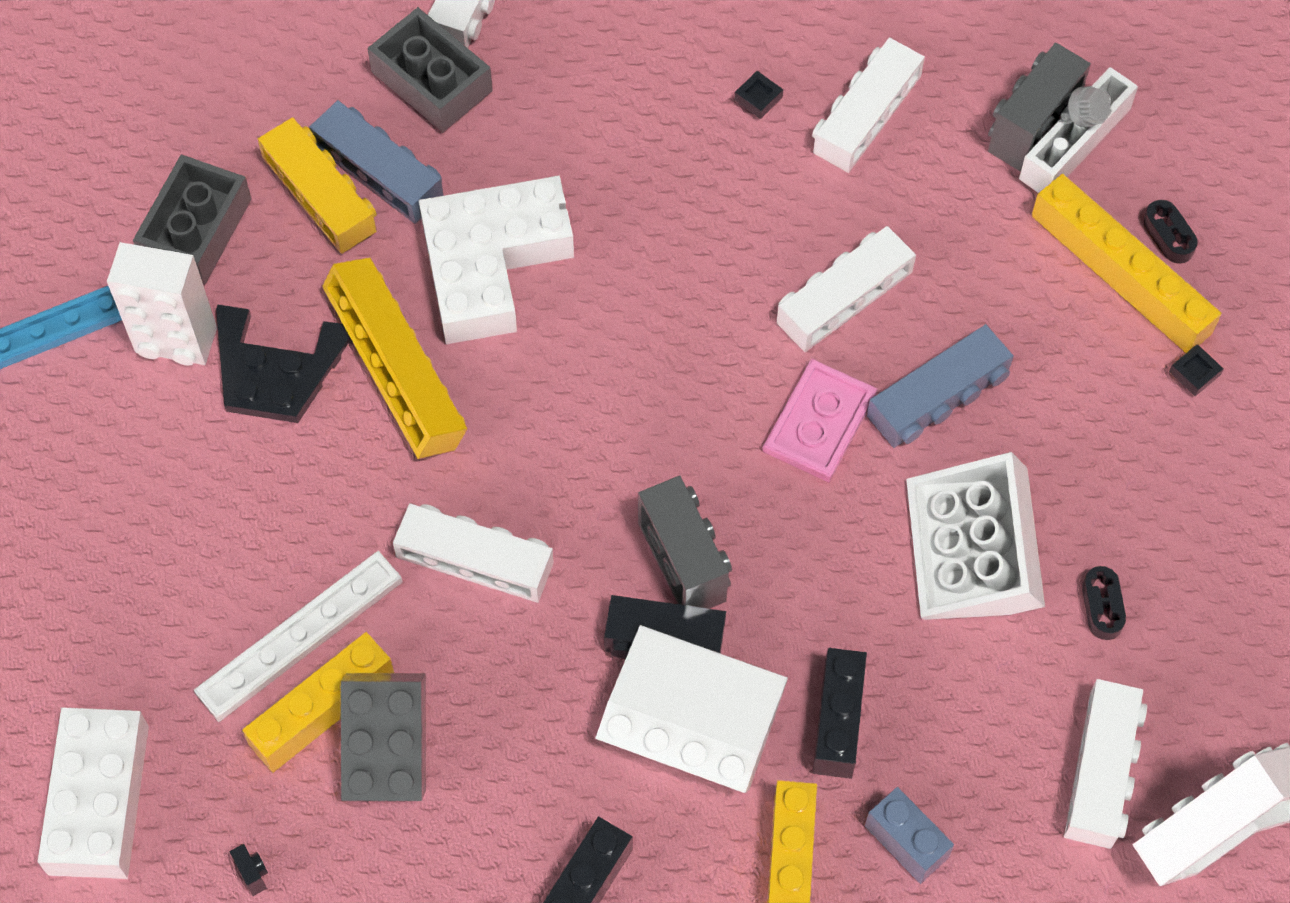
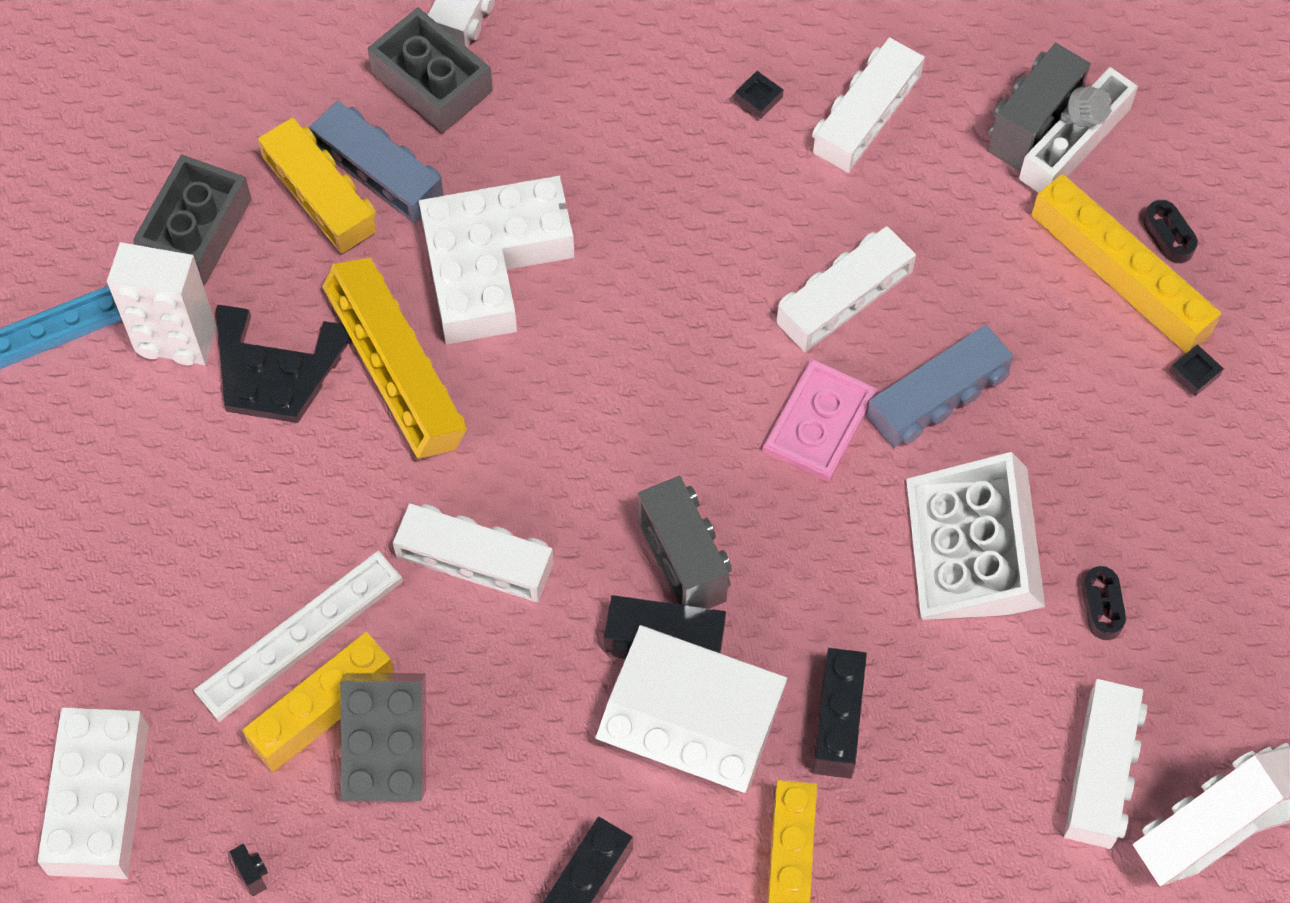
sand blue brick [865,787,954,884] -> none

